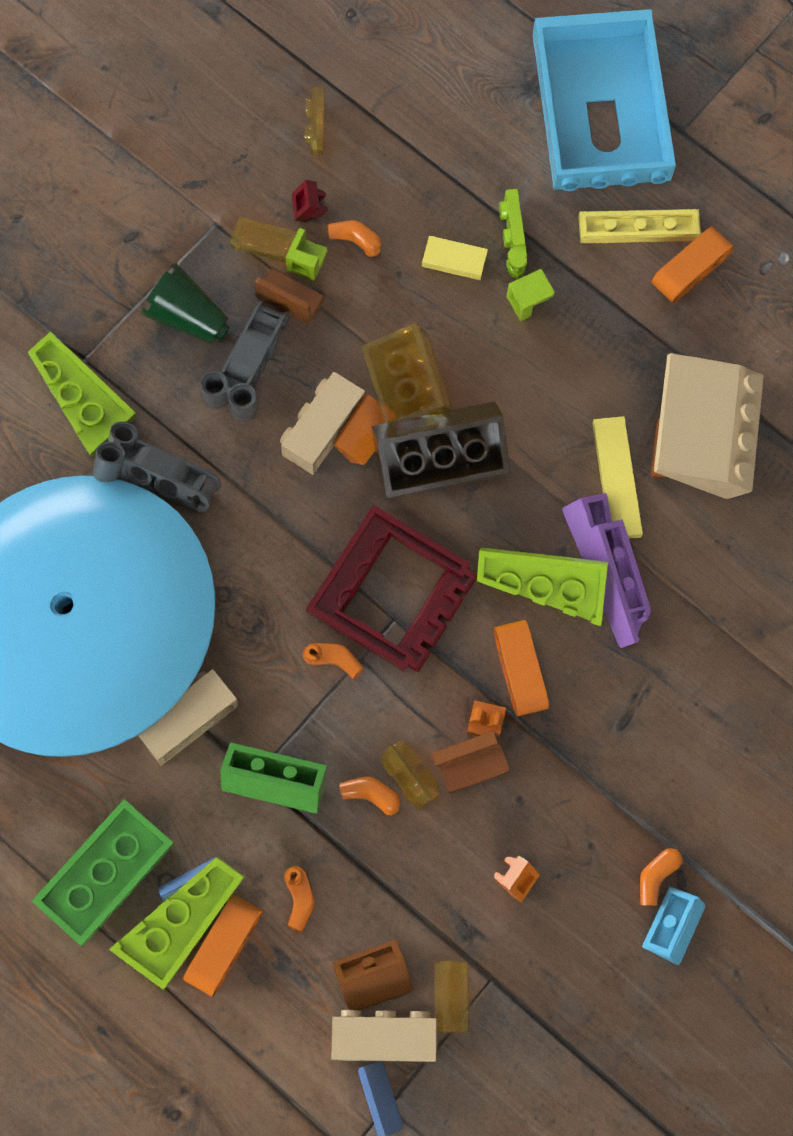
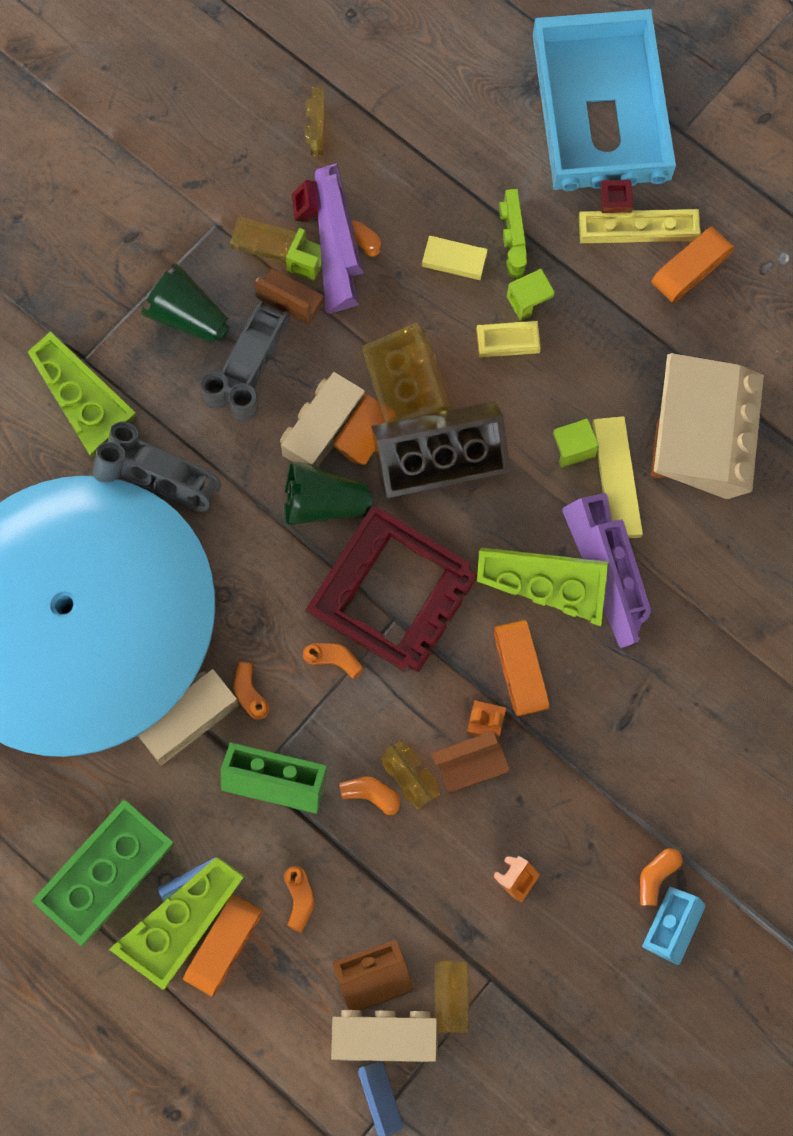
none -> orange arm [233,662,270,720]
none -> dark green cone [284,462,373,525]
none -> medium lavender wedge [315,163,364,314]
none -> light yellow tile [476,321,541,358]
none -> lime panel [553,418,599,468]
none -> dark red tile [600,180,633,213]

